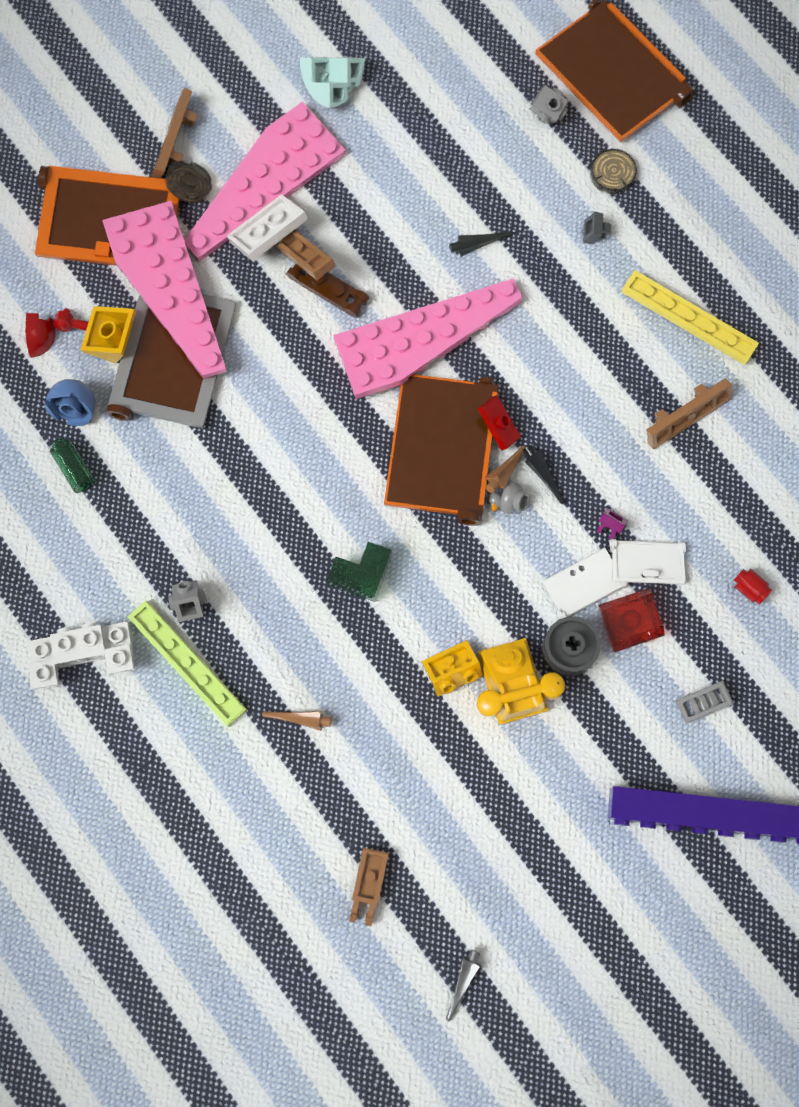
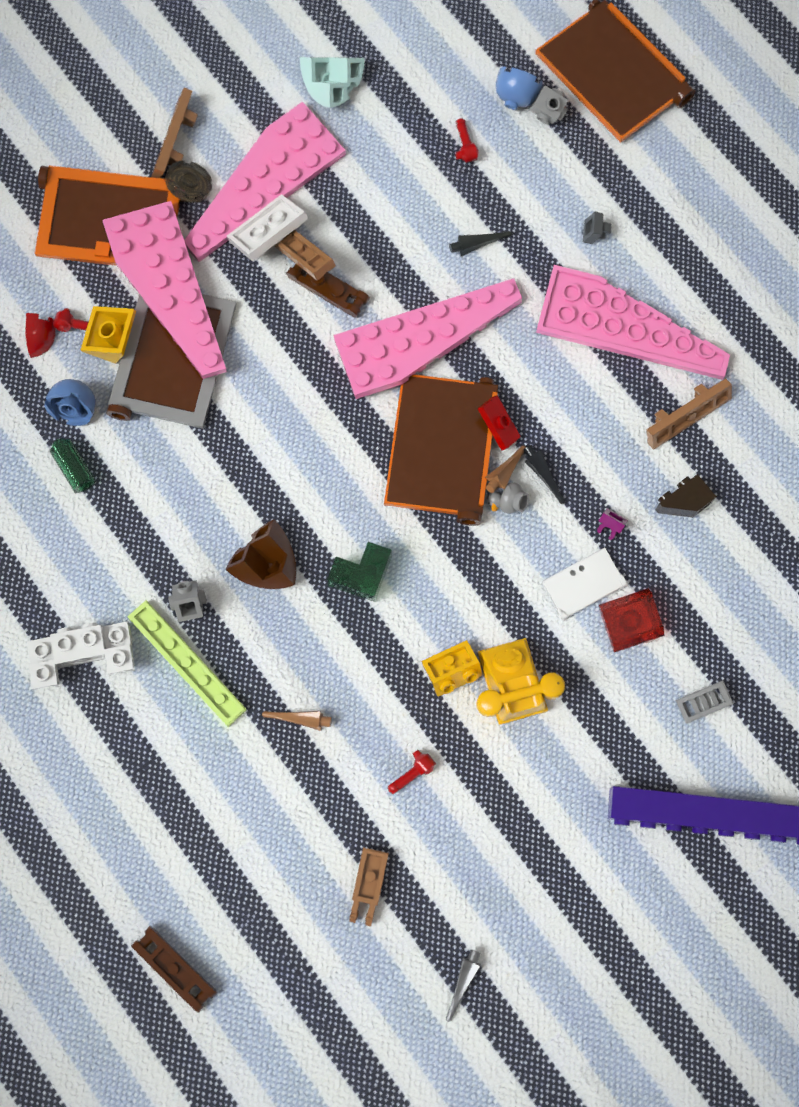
dark grey wheel [541,616,601,677] -> none
tile [590,149,637,195] -> none
white door [610,539,686,585] -> none
light yellow plate [622,270,759,365] -> none
red brick [734,568,772,605] -> none
none -> reddish brown plate [131,926,218,1013]
none -> reddish brown brick [225,519,296,589]
none -> red piece [388,750,436,795]
none -> red piece [455,118,479,163]
none -> medium blue cylinder [496,67,543,110]
none -> bright pink wing [536,265,730,380]
none -> dark brown slope [655,474,717,518]

